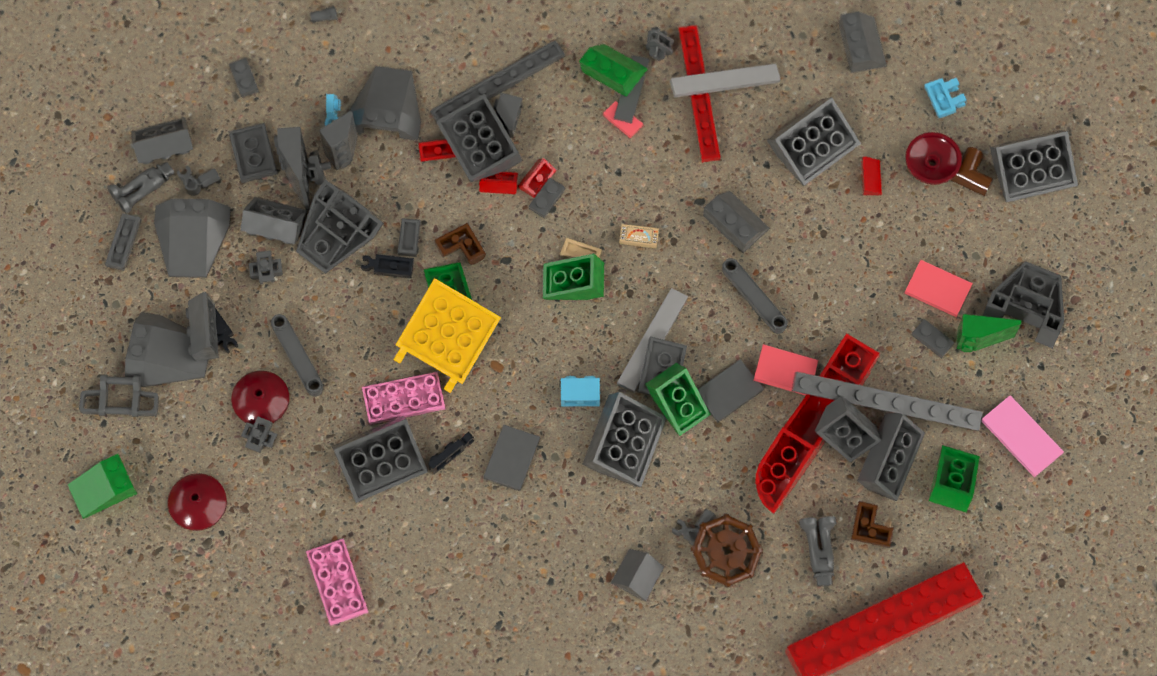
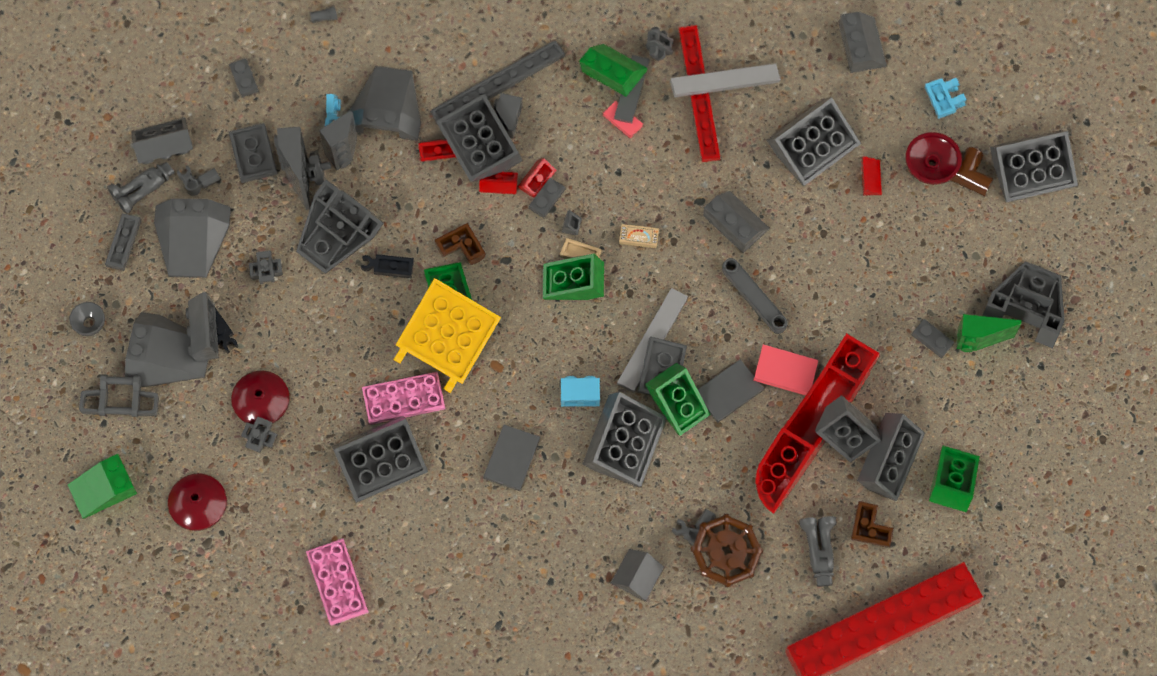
dark grey slope [240,197,308,244] -> none
dark grey piece [271,314,324,397] -> none
dark grey tile [398,218,421,257] -> none
black plate [428,432,474,475] -> none
dark grey plate [791,372,983,431] -> none
coral tile [904,260,973,317] -> none
bright pink tile [981,395,1064,478] -> none
none -> dark grey piece [69,302,105,336]
none -> dark grey slope [561,210,582,235]

